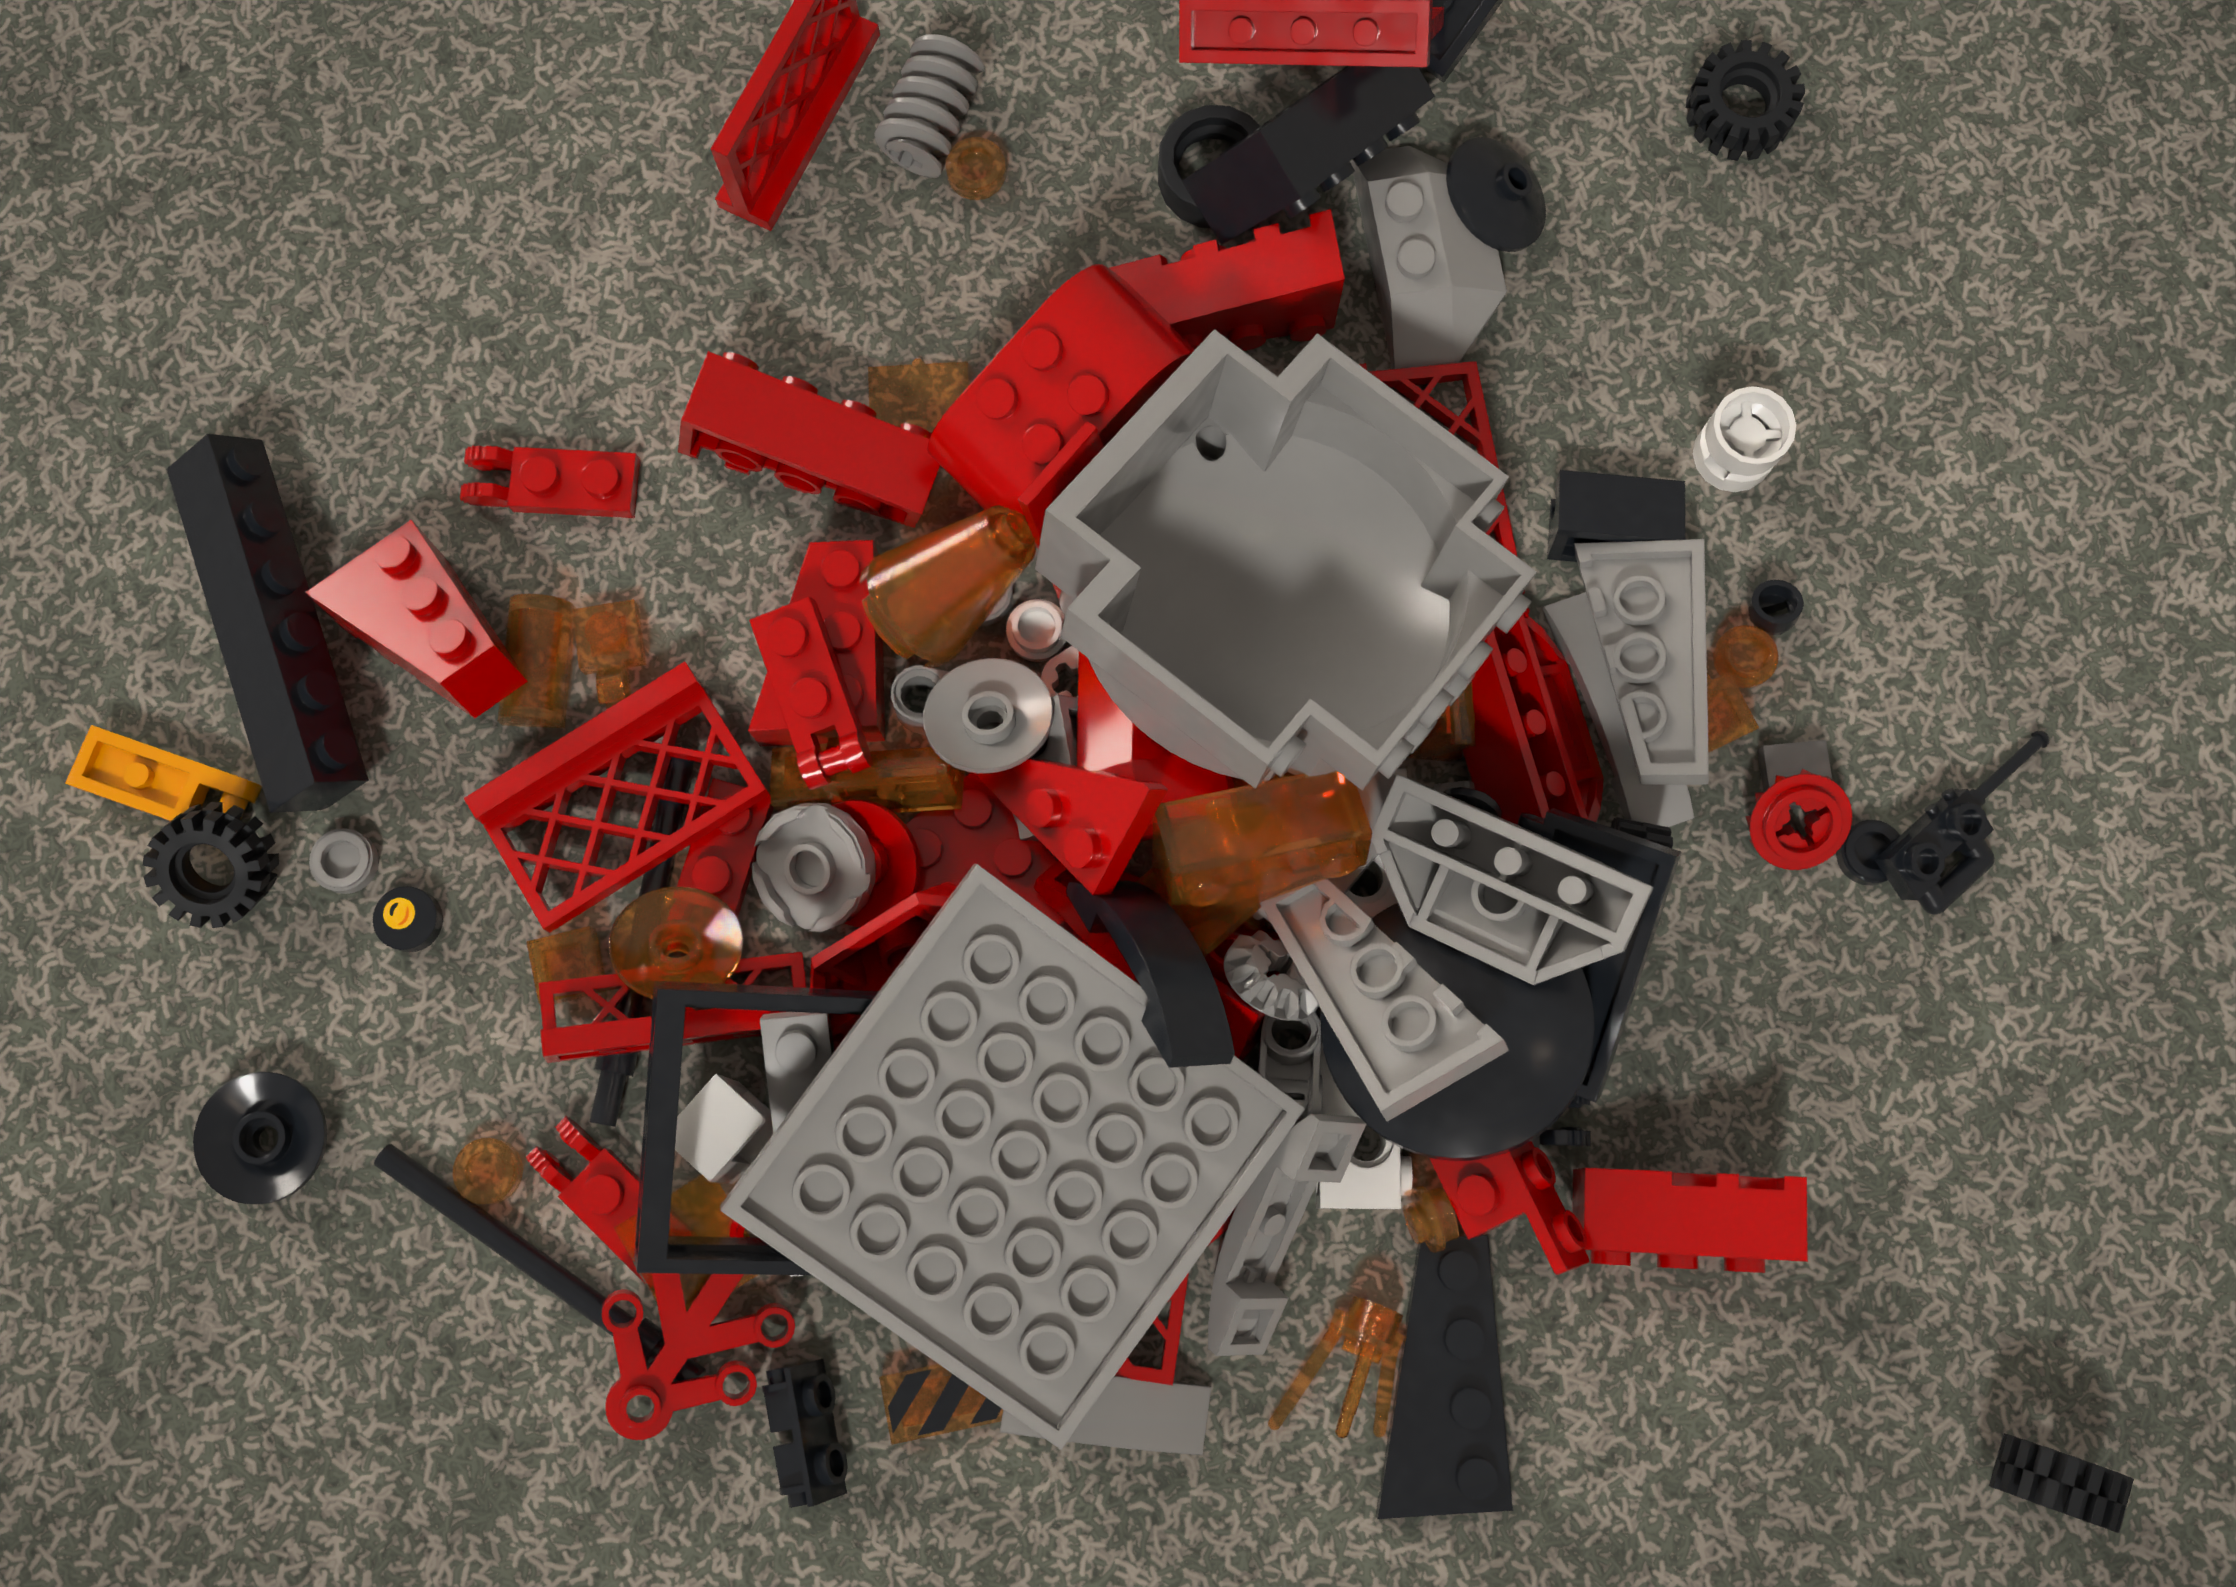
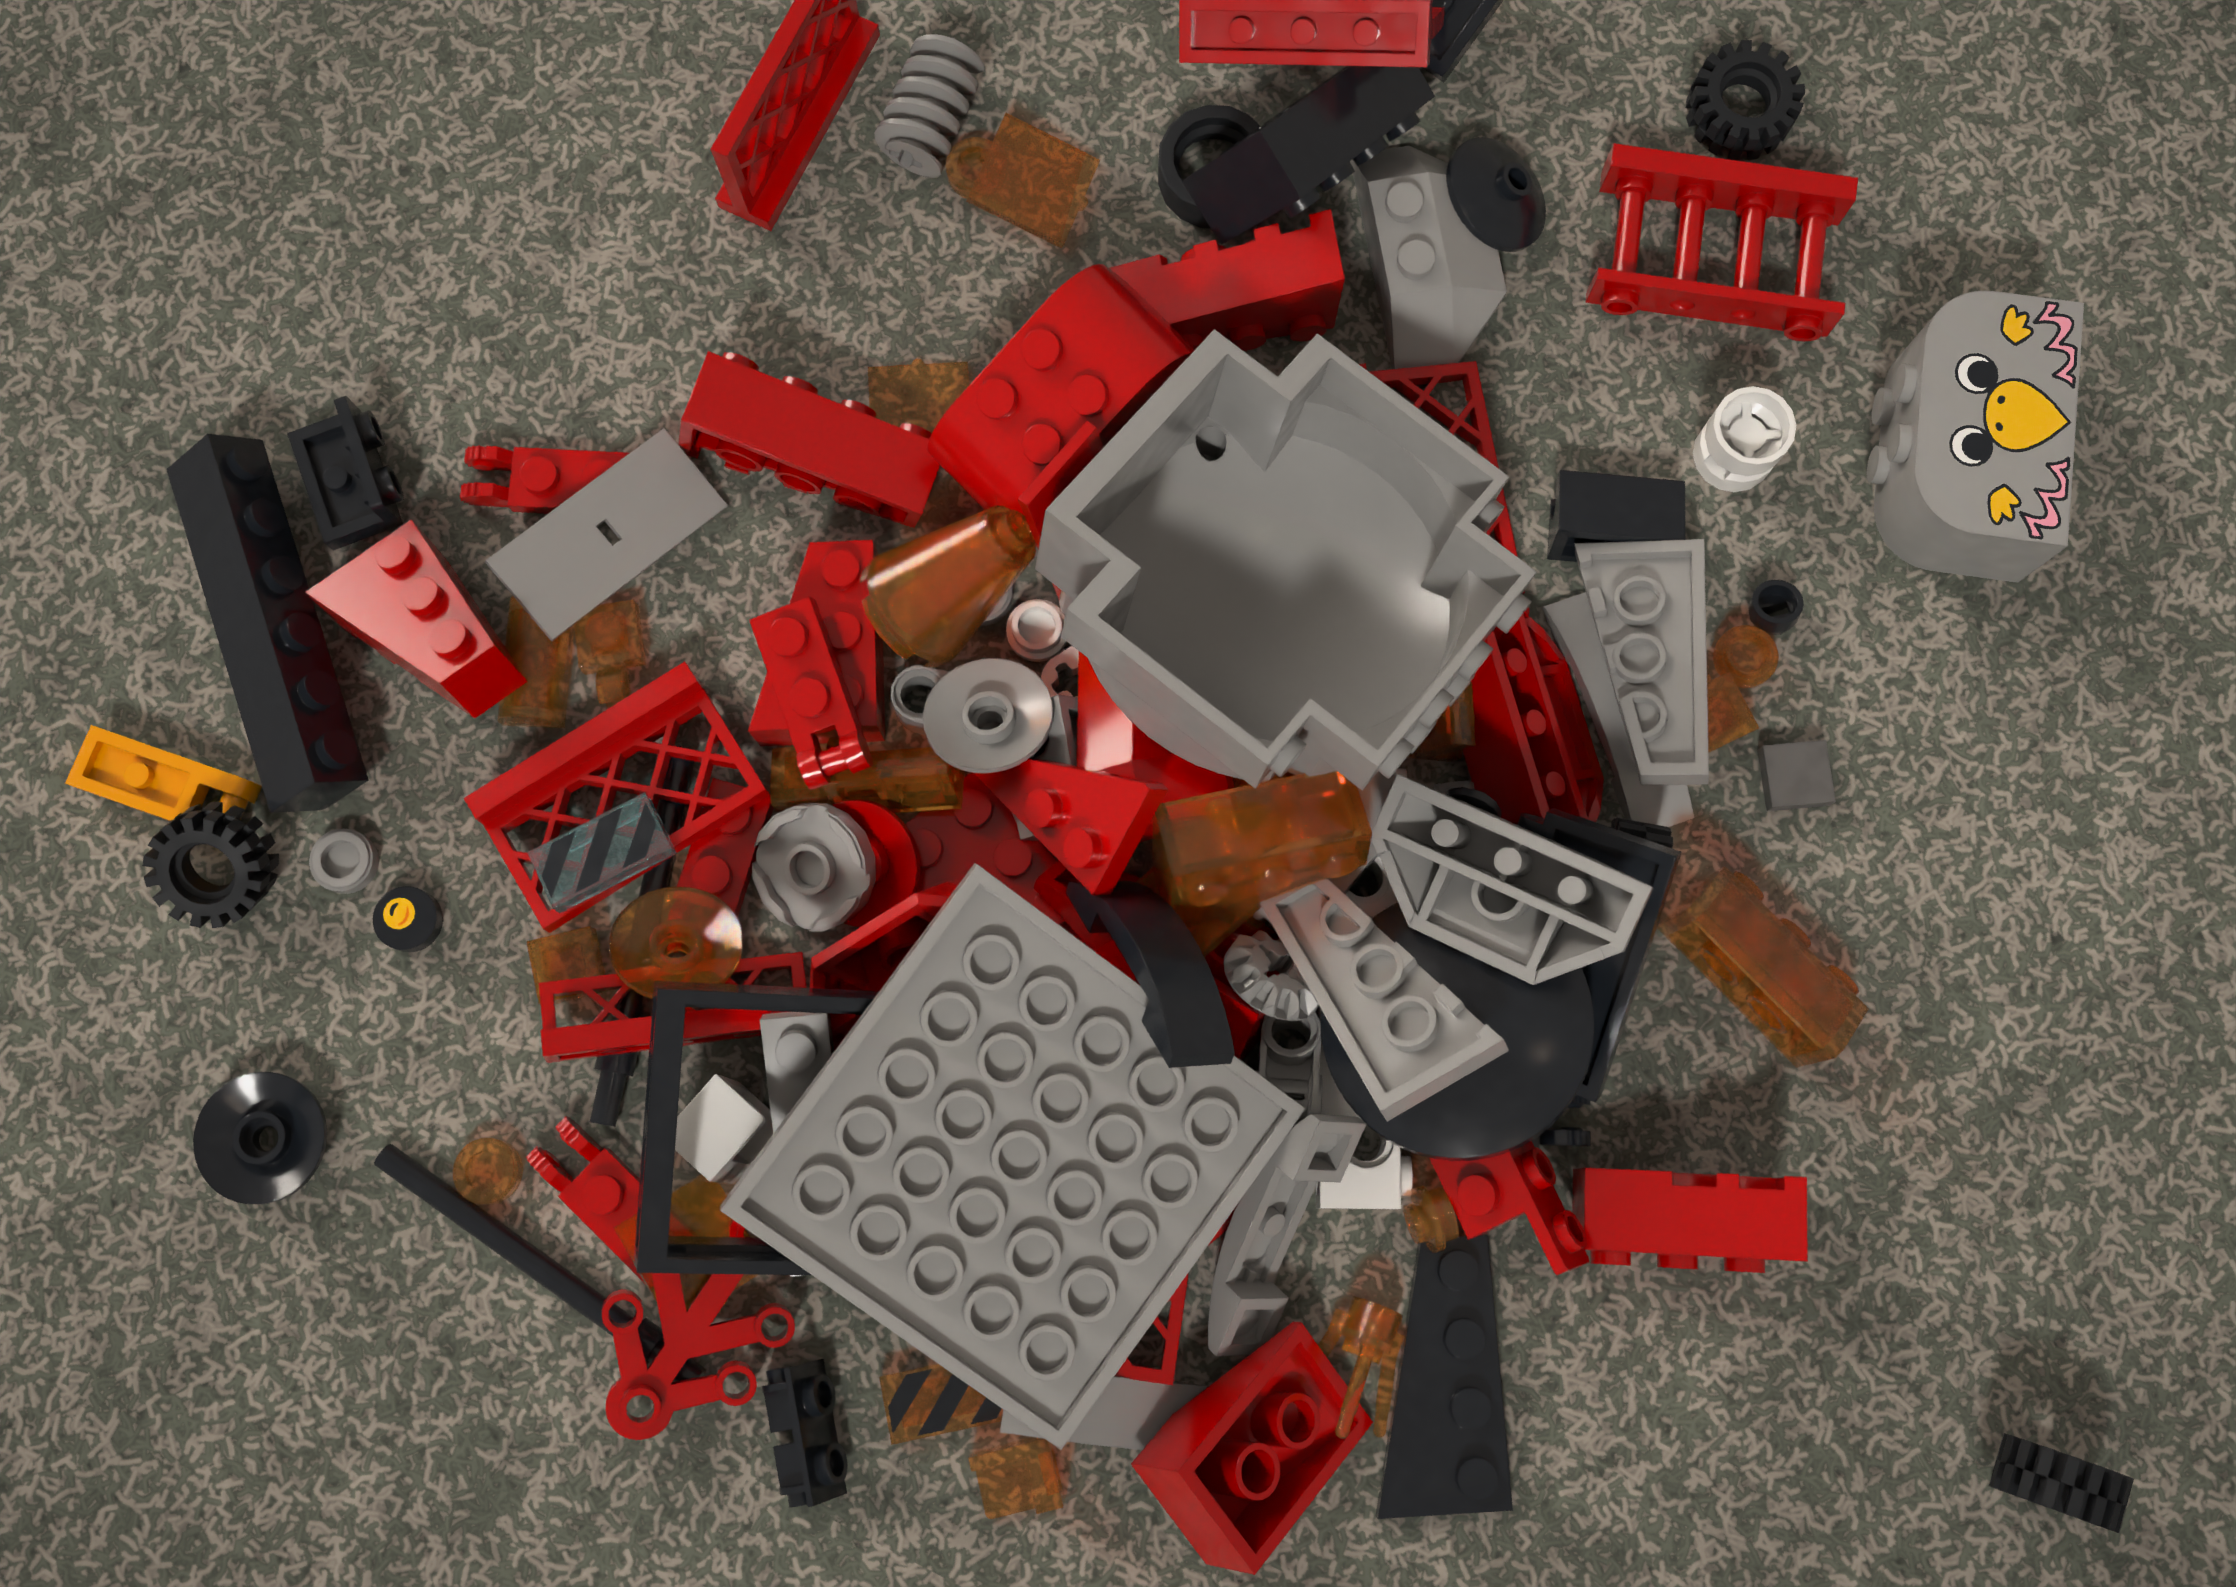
red gear [1745,769,1852,870] -> none
black tile [1836,820,1900,886] -> none
black piece [1874,731,2050,915] -> none
none -> black bracket [287,396,404,551]
none -> light grey piece [485,428,728,641]
none -> clear light blue tile [527,792,677,913]
none -> clear orange piece [966,113,1100,248]
none -> clear orange panel [968,1437,1066,1519]
none -> red slope [1131,1321,1373,1575]
none -> red fence [1585,143,1858,342]
none -> clear orange slope [1657,866,1869,1068]
none -> light grey brick [1867,290,2084,583]

